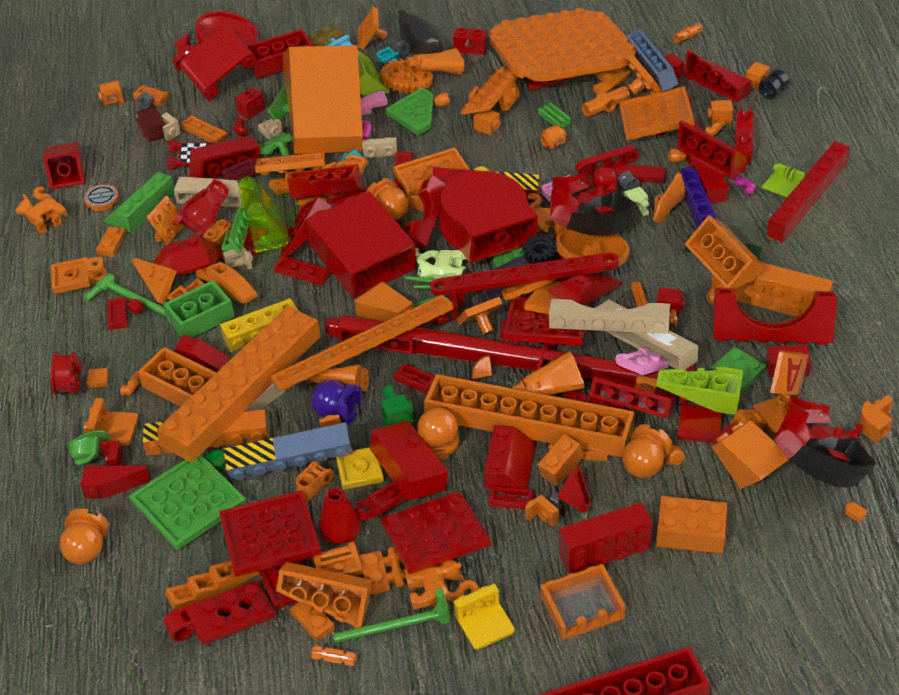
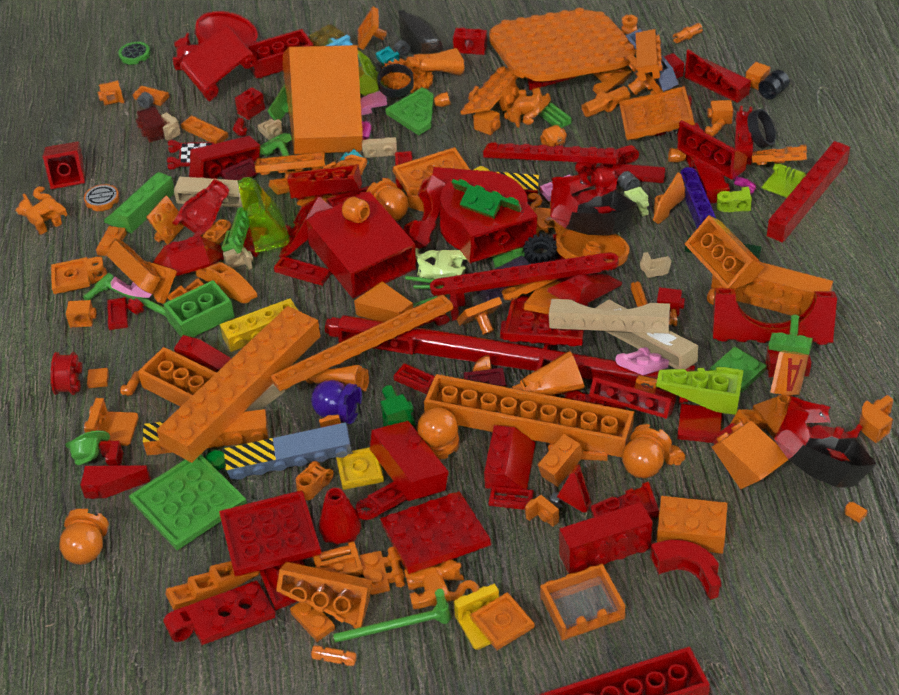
none -> orange brick [66,300,97,328]
none -> orange beam [106,239,161,294]
none -> bright pink slope [110,277,152,298]
none -> tile [118,42,150,65]
none -> orange head [342,197,370,223]
none -> black tyre [377,64,414,98]
none -> green bracket [451,179,522,219]
none -> dark red plate [463,368,506,387]
none -> orange plate [470,592,535,650]
none -> red plate [483,142,621,164]
none -> orange animal [504,88,551,128]
none -> red wing [591,481,659,518]
none -> orange wheel [622,15,638,34]
none -> orange brick [635,29,663,82]
none -> tan bracket [640,252,672,278]
none -> red arch [650,540,722,600]
none -> lime leg [717,187,752,212]
none -> black tyre [747,109,776,148]
none -> orange wing [752,144,807,165]
none -> bright green plate [768,315,813,355]

